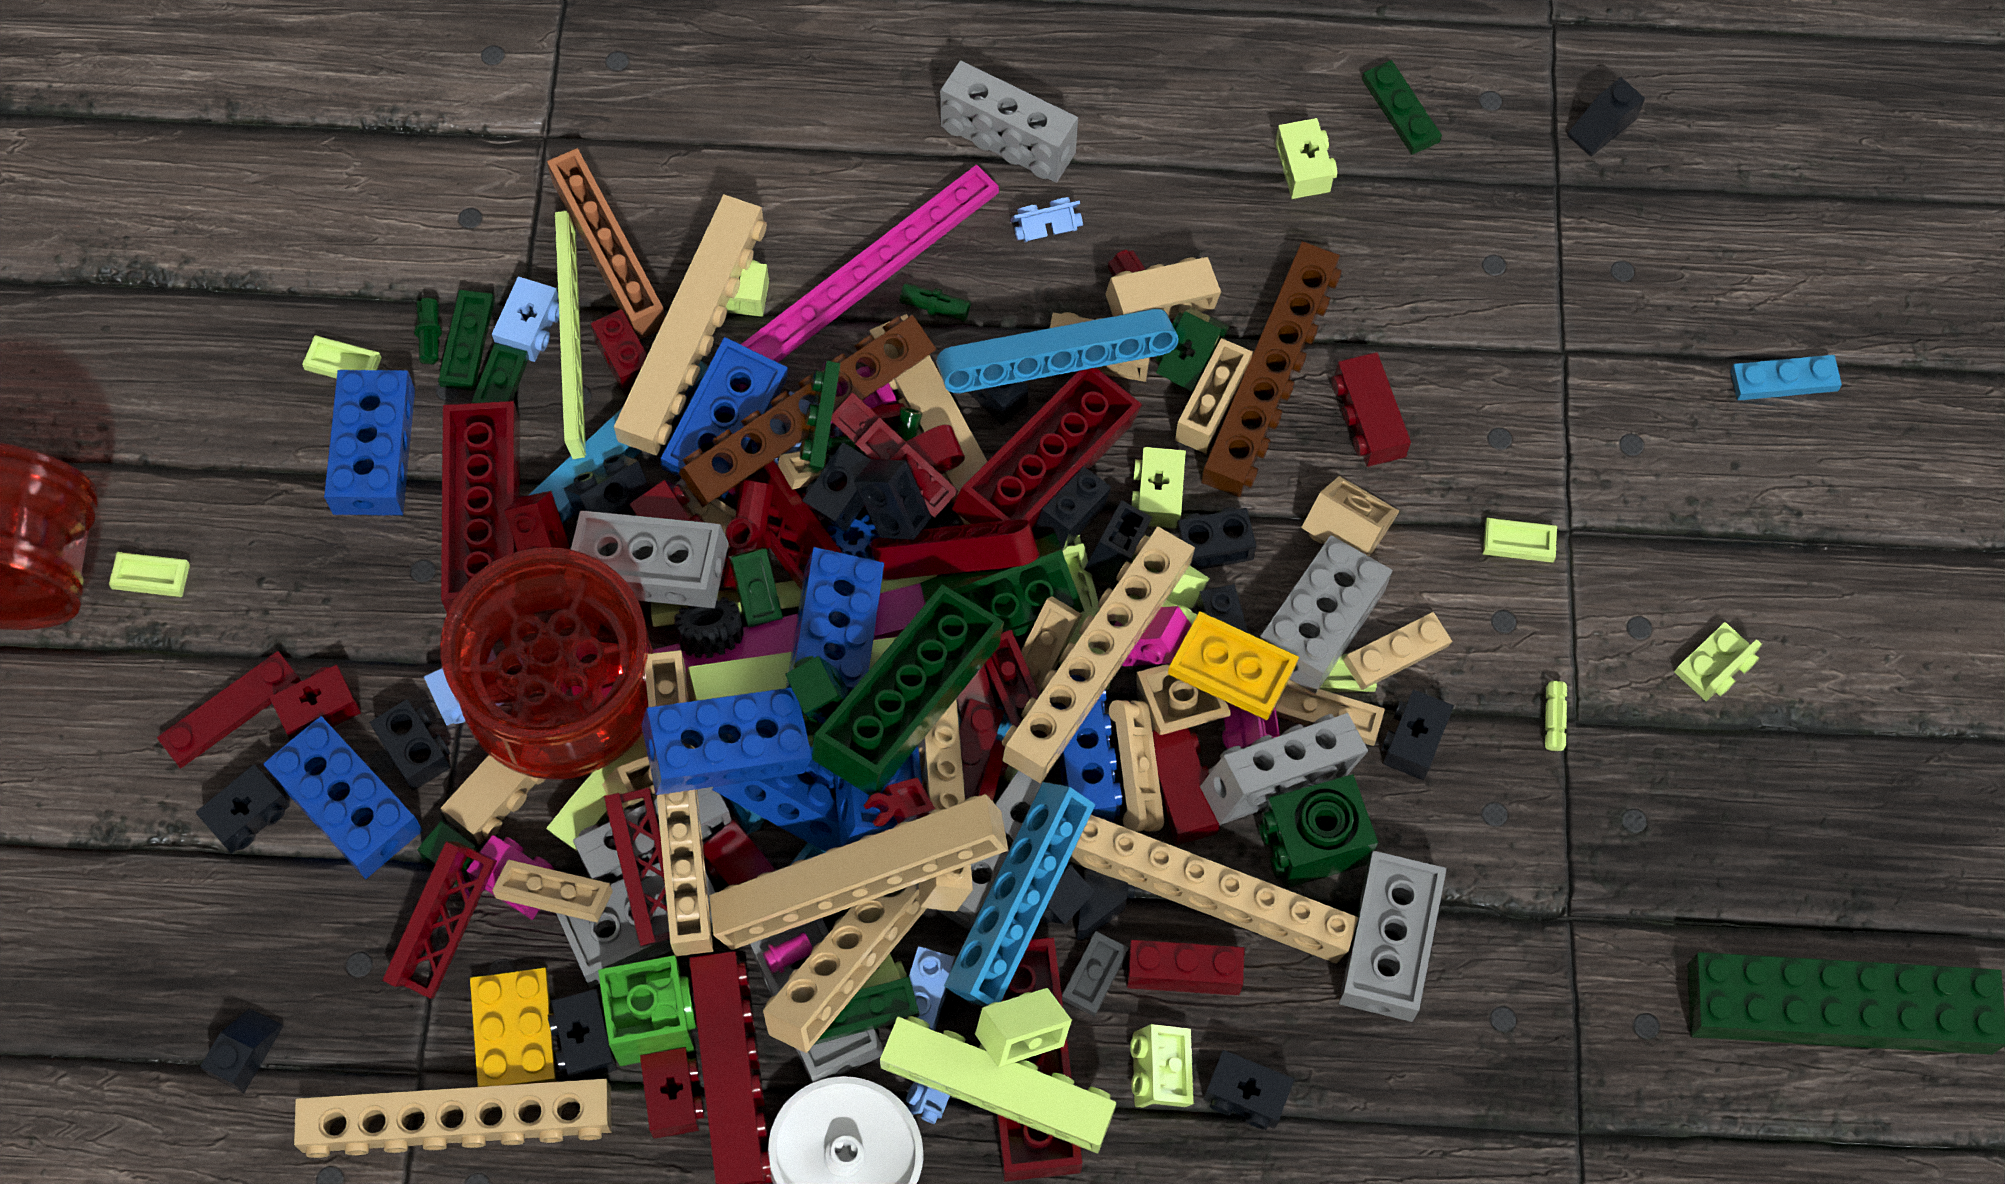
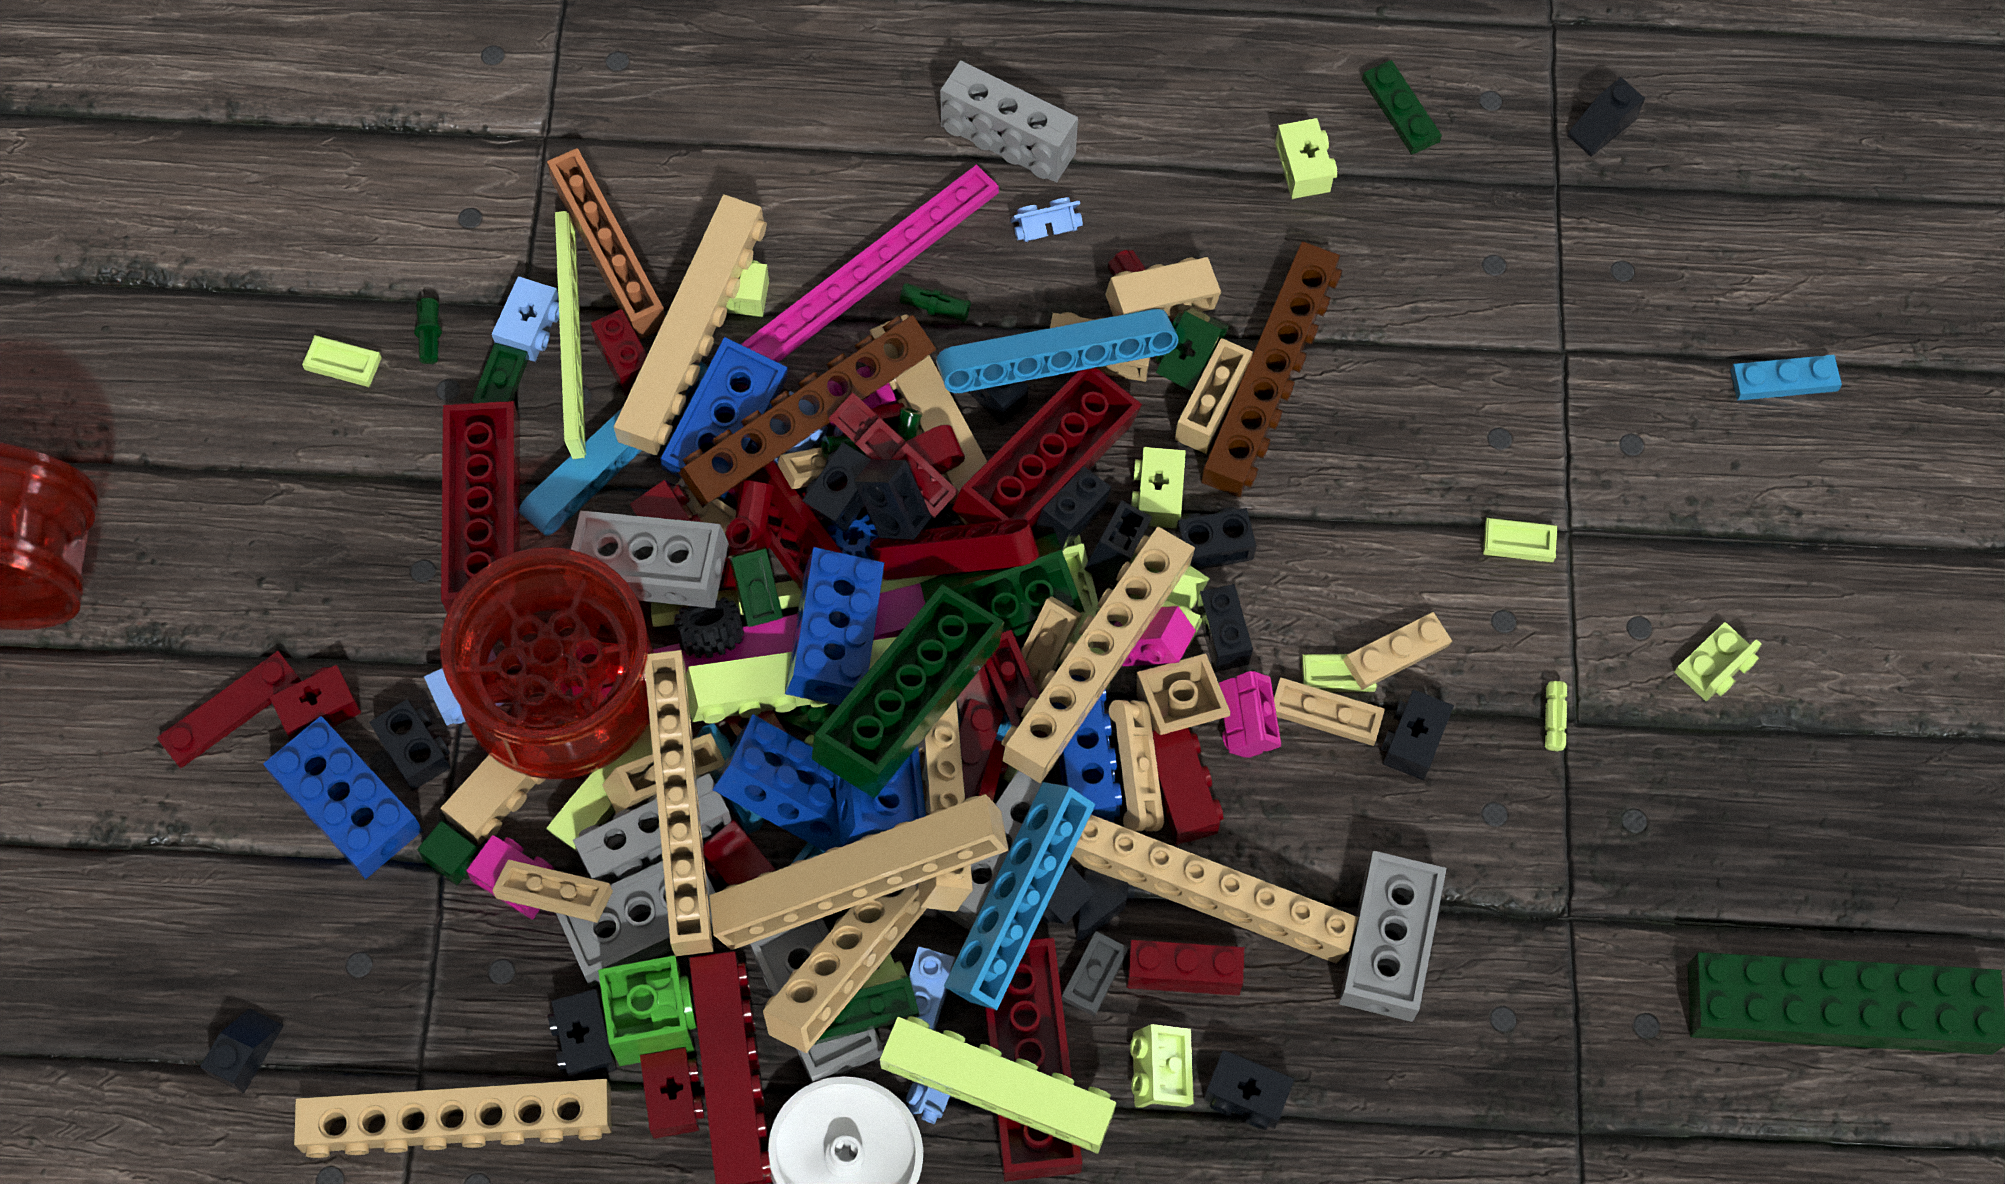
yellowish green tile [109,552,190,597] -> none
black brick [195,764,290,854] -> none
blue brick [324,370,415,515] -> none
dark red fence [382,841,497,999] -> none
dark green plate [438,290,495,391] -> none
yellow plate [470,968,557,1087] -> none
dark red brick [504,491,571,577] -> none
black brick [563,454,650,520] -> none
dark red fence [604,788,670,947] -> none
blue brick [641,688,812,795] -> none
dark pink pin [762,932,813,974] -> none
dark green brick [785,656,849,725] -> none
dark green plate [799,361,841,473] -> none
dark red plate [863,777,935,826] -> none
yellowish green brick [975,988,1072,1067] -> none
yellow plate [1167,611,1299,721] -> none
light grey brick [1200,713,1368,825] -> none
dark green brick [1258,774,1378,889] -> none
light grey brick [1260,535,1393,694] -> none
tan slope [1301,476,1399,557] -> none
dark red brick [1331,352,1411,467] -> none

